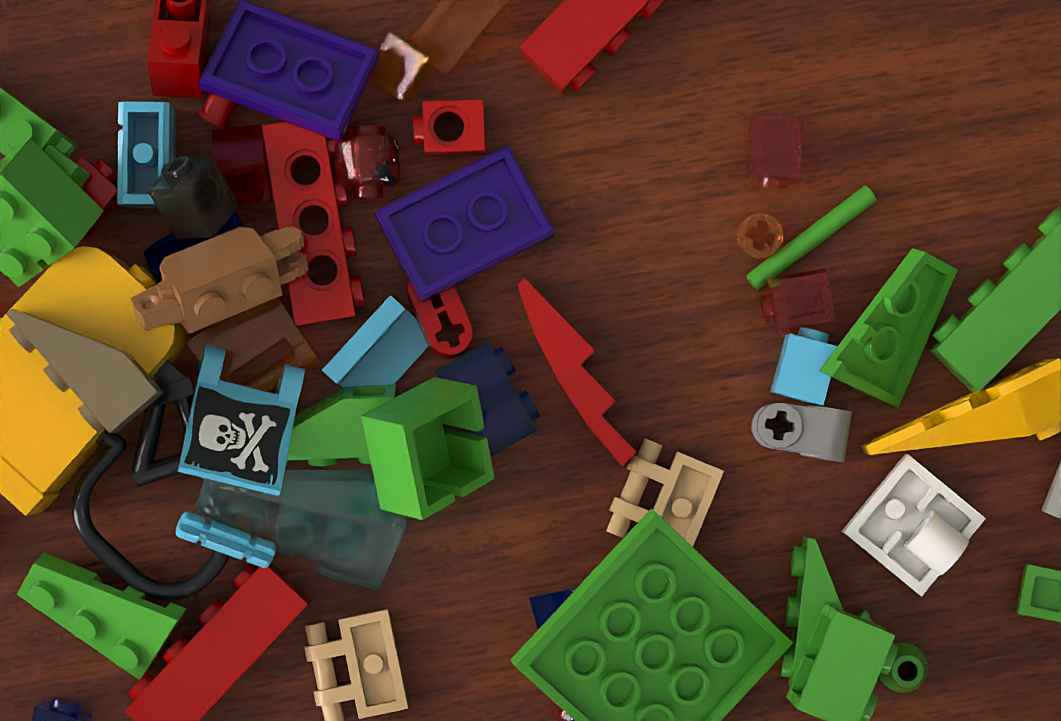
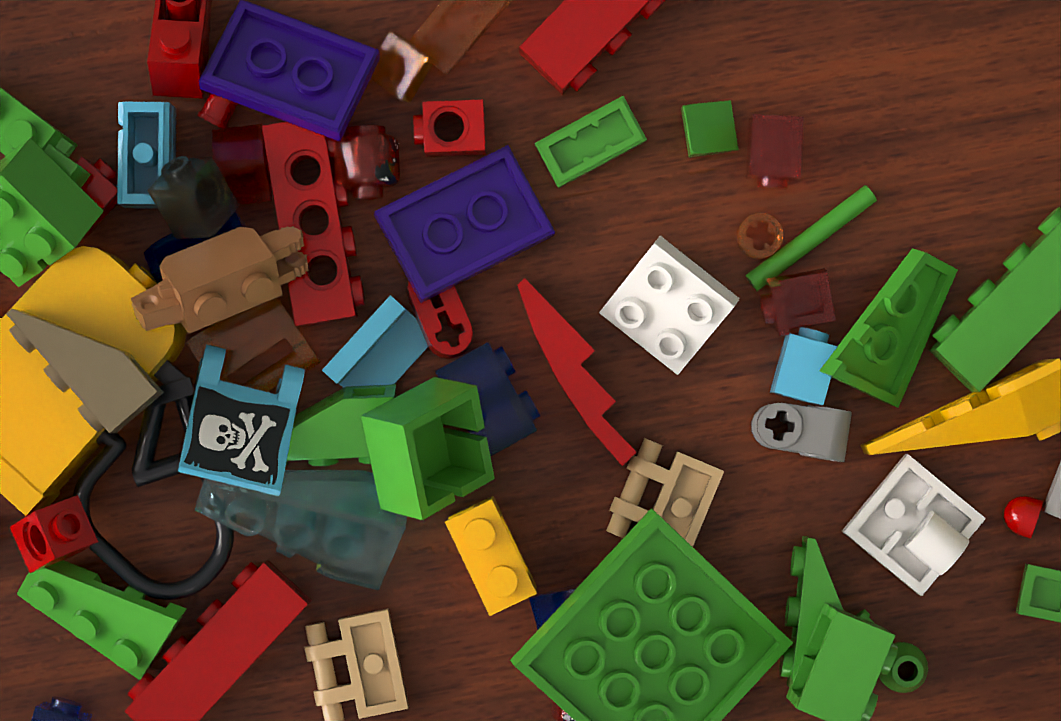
medium azure axle [176,511,276,568] -> none
none -> red brick [10,495,98,573]
none -> yellow window [445,496,537,616]
none -> bright green plate [535,96,647,189]
none -> white plate [599,236,740,375]
none -> bright green slope [681,100,739,158]
none -> red hinge [1004,496,1044,539]

